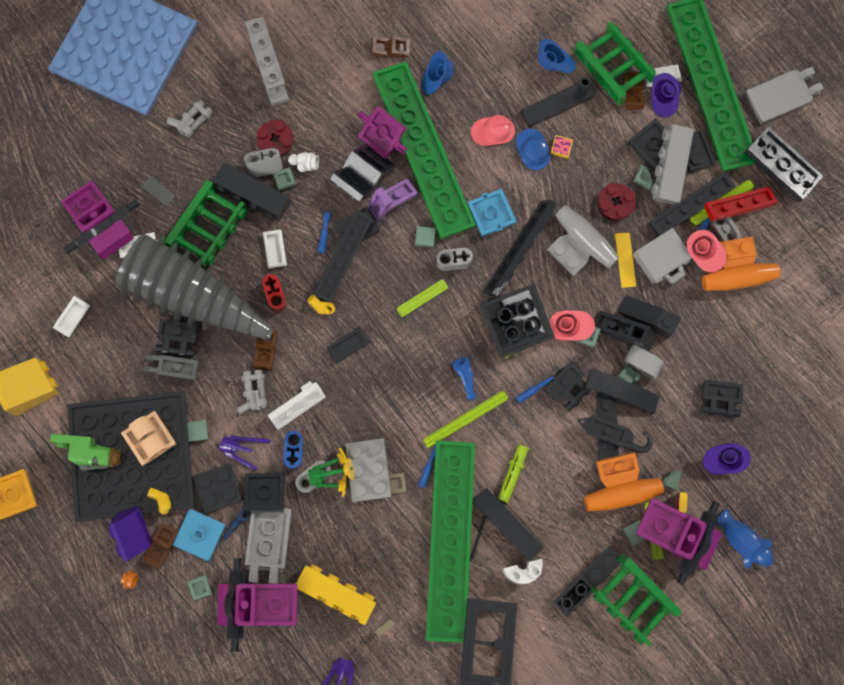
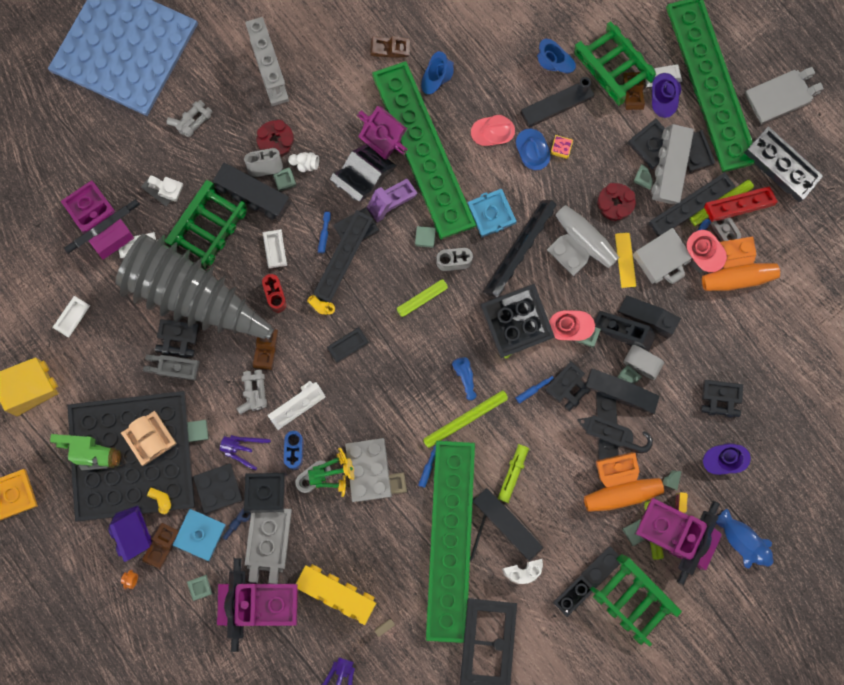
none -> white plate [148,176,183,202]

